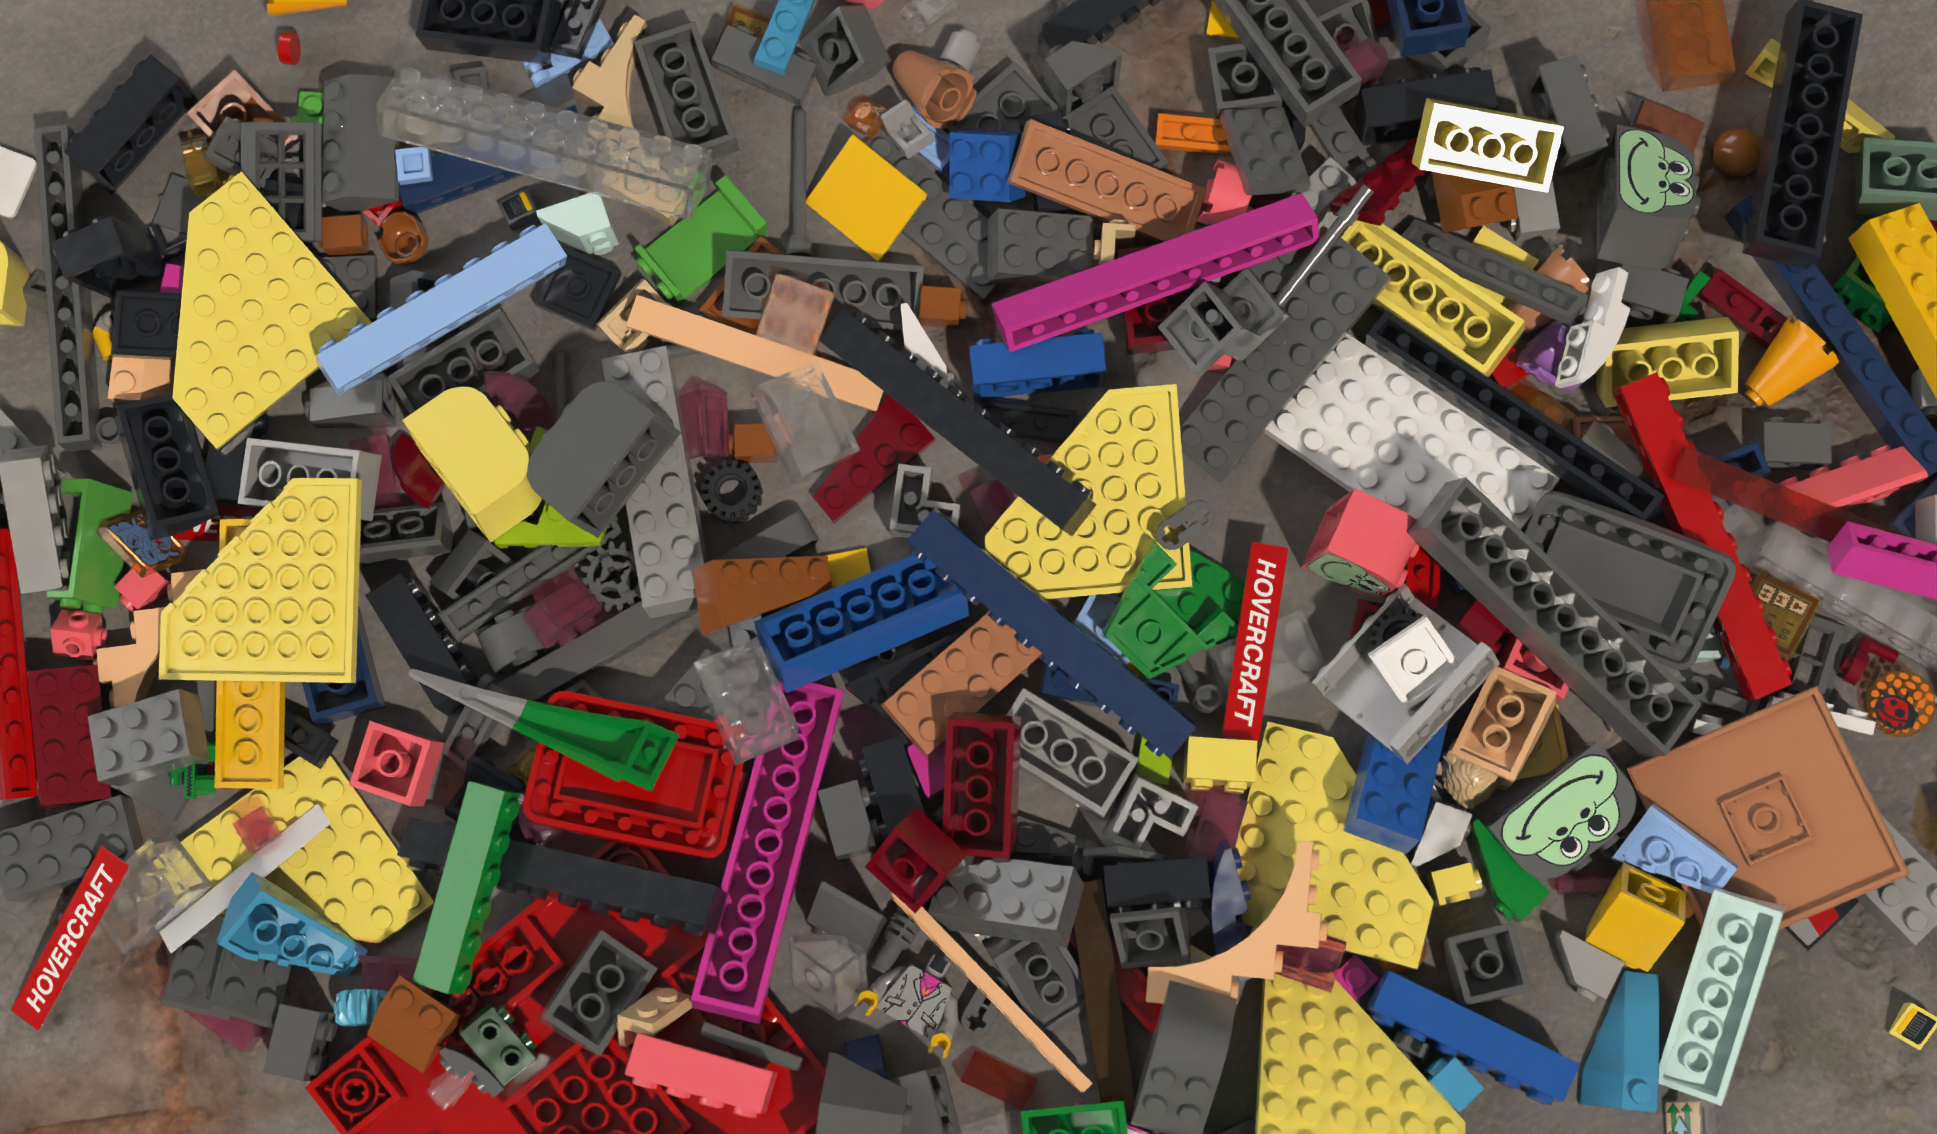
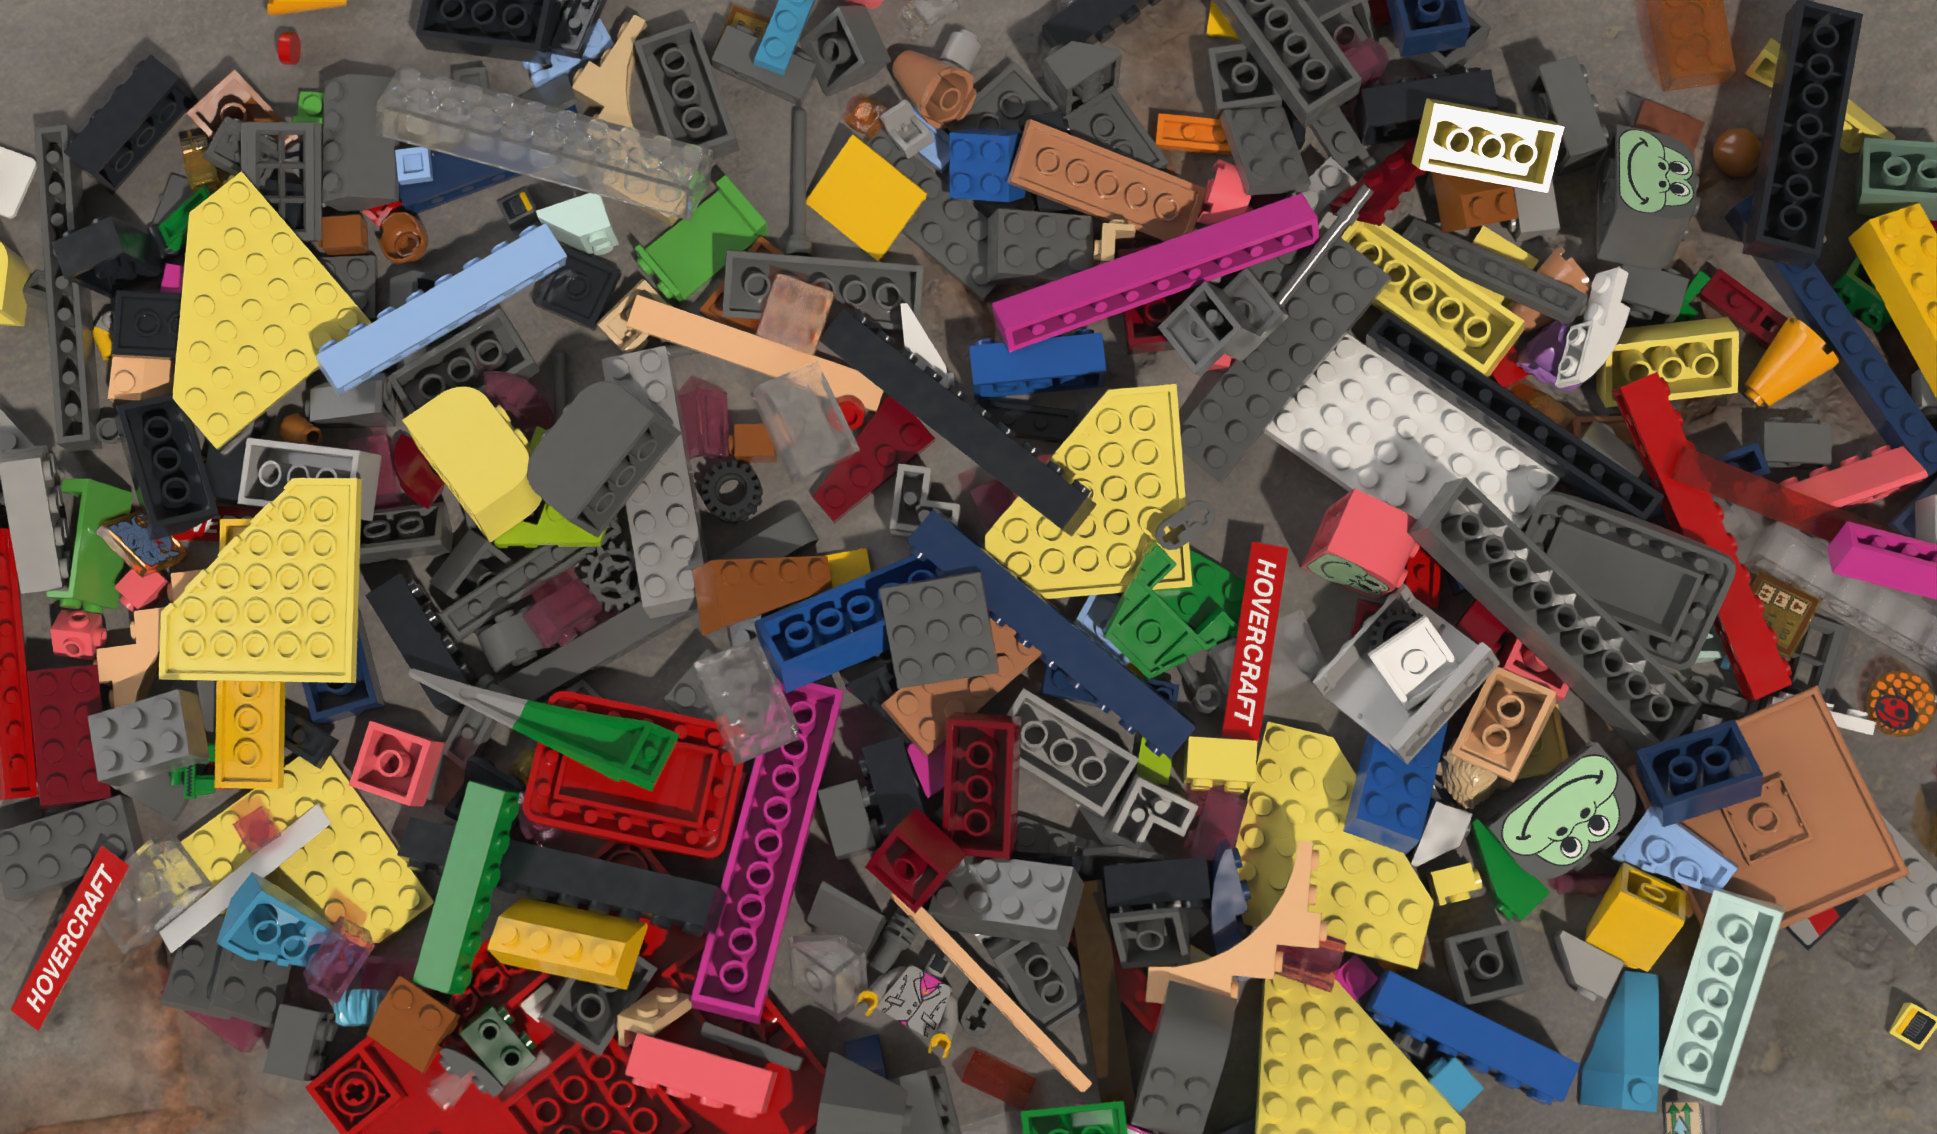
dark orange brick [919,286,968,329] -> none
dark red plate [1838,636,1900,686] -> none
none -> green tile [158,184,214,252]
none -> dark orange cone [280,413,322,446]
none -> clear pink brick [303,916,375,1003]
none -> yellow slope [487,897,648,990]
none -> white tile [520,983,556,1022]
none -> red tile [832,396,866,430]
none -> dark grey plate [879,571,999,689]
none -> dark blue brick [1636,719,1763,827]

